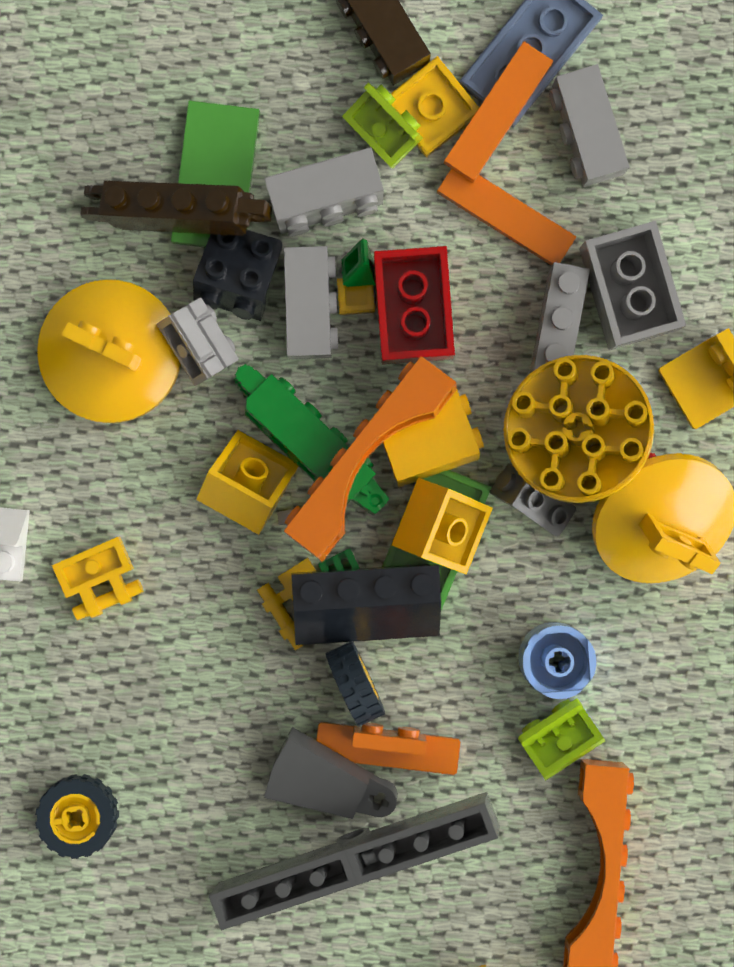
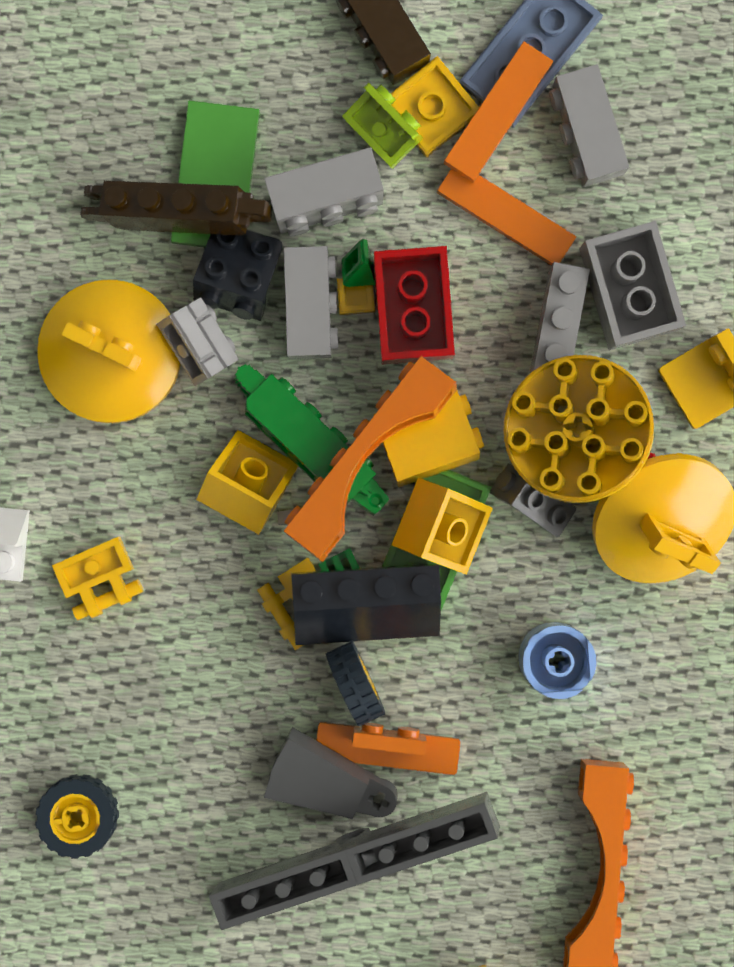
lime bracket [518,698,605,781] -> none

